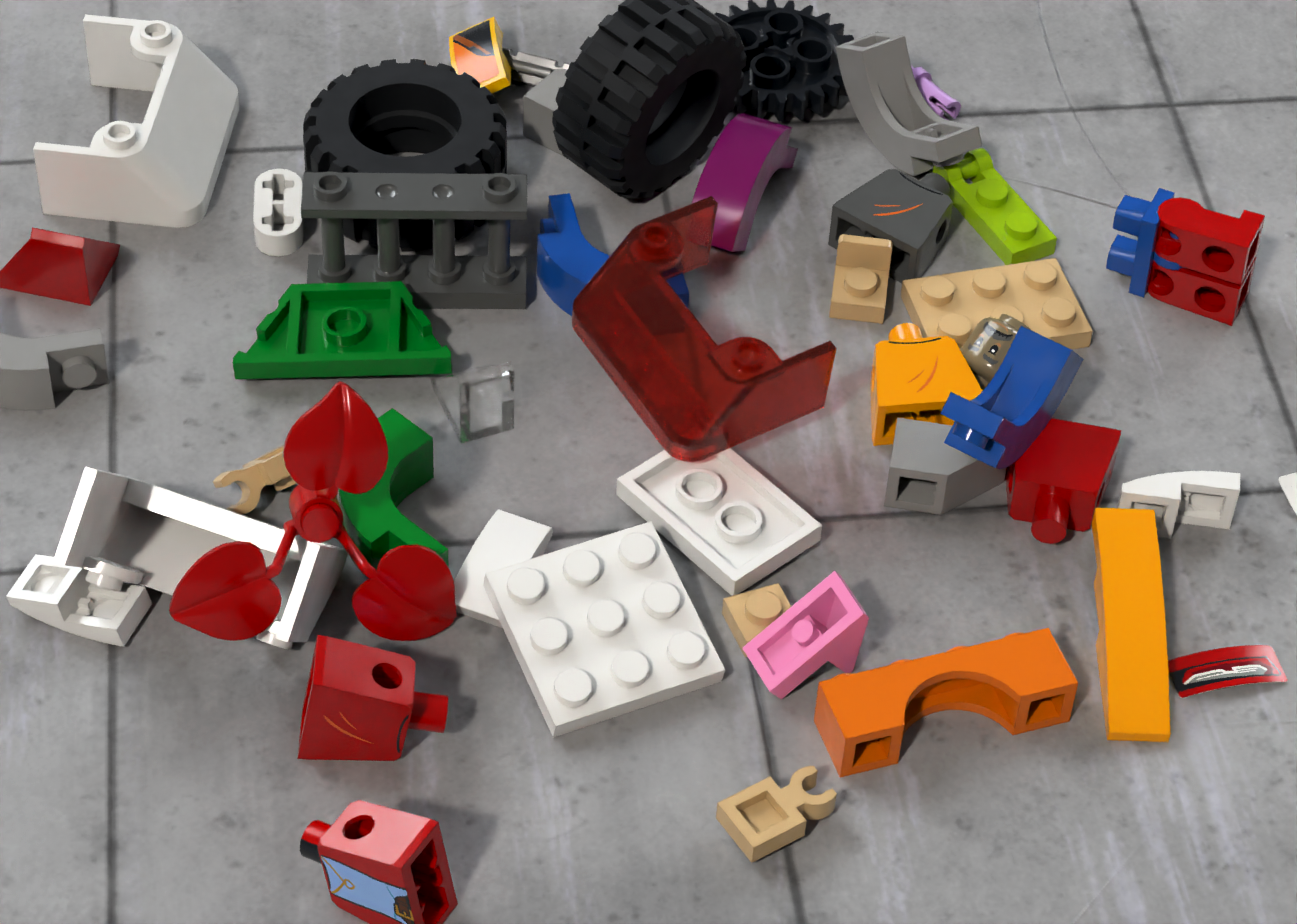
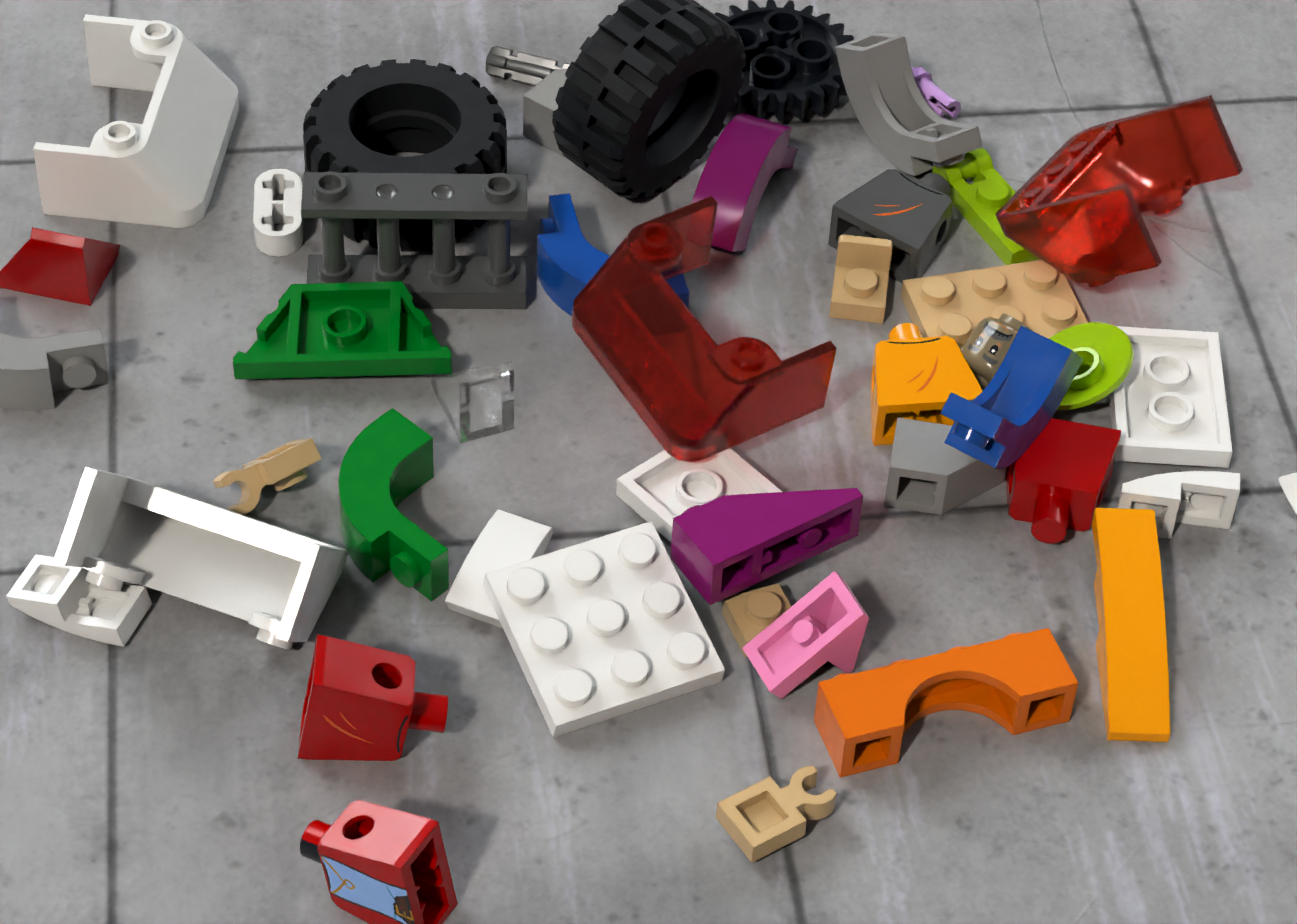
red plant [169,381,457,641] -> none
slope [449,17,511,94] -> none
red hips [1106,188,1265,326] -> none
sticker [1168,645,1288,698] -> none
none -> magenta slope [670,488,863,605]
none -> clear red windscreen [995,95,1243,287]
none -> lime dish [1049,322,1134,410]
none -> white plate [1109,326,1233,468]

